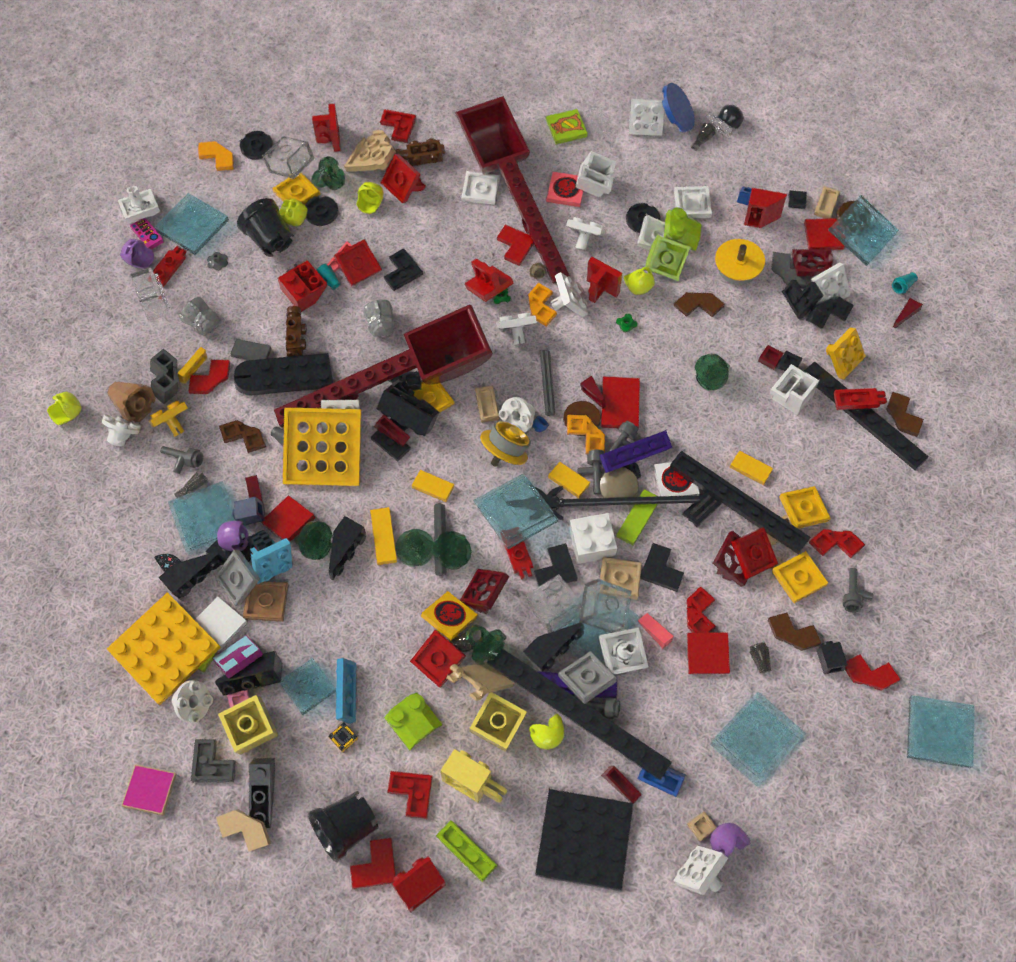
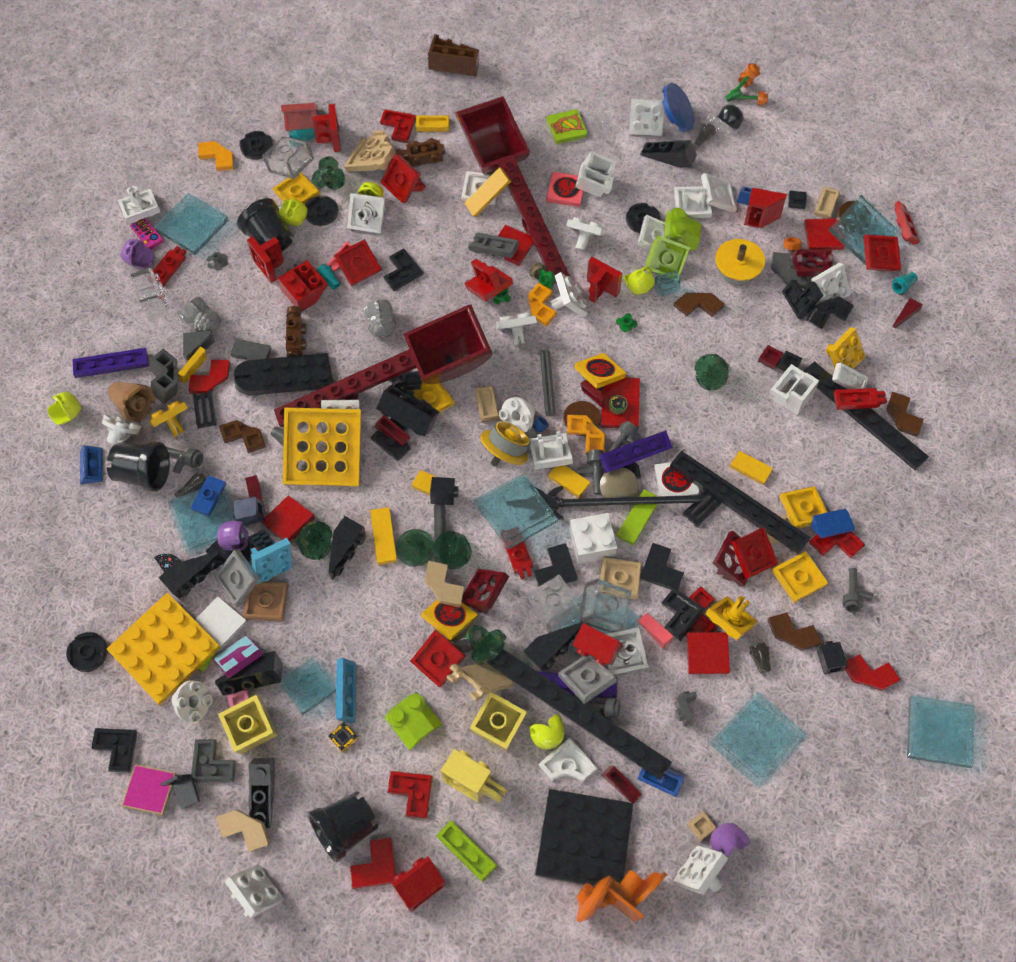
none -> black tile [66,632,108,672]
none -> dark purple plate [72,348,149,378]
none -> blue slope [80,445,103,484]
none -> black tile [91,728,138,773]
none -> black piece [107,441,170,492]
none -> black bracket [160,774,200,809]
none -> dark grey slope [183,331,215,363]
none -> blue plate [191,475,227,517]
none -> black tile [193,391,217,429]
none -> white plate [225,864,284,918]
none -> red bracket [247,236,284,283]
none -> red bracket [281,103,319,130]
none -> teal cone [289,128,315,146]
none -> white plate [347,193,386,233]
none -> yellow tile [416,115,450,132]
none -> tan tile [424,561,464,607]
none -> reddish brown wedge [428,34,479,76]
none -> black brick [430,477,459,505]
none -> yellow tile [464,168,512,217]
none -> dark grey plate [468,233,519,258]
none -> white plate [529,431,573,470]
none -> white tile [538,737,598,783]
none -> green plate [539,270,556,289]
none -> red brick [572,623,623,666]
none -> yellow tile [574,353,626,389]
none -> orange piece [577,870,667,922]
none -> tile [609,395,628,415]
none -> black slope [640,140,697,168]
none -> clear light blue piece [655,271,680,297]
none -> black tile [661,588,706,641]
none -> dark grey bracket [674,691,697,726]
none -> white tile [701,173,737,212]
none -> yellow plate [706,596,758,640]
none -> orange plant [724,63,768,107]
none -> orange tile [783,237,802,250]
none -> blue slope [811,509,855,538]
none -> white plate [832,363,869,389]
none -> red tile [863,234,901,272]
none -> red hinge [894,201,920,245]

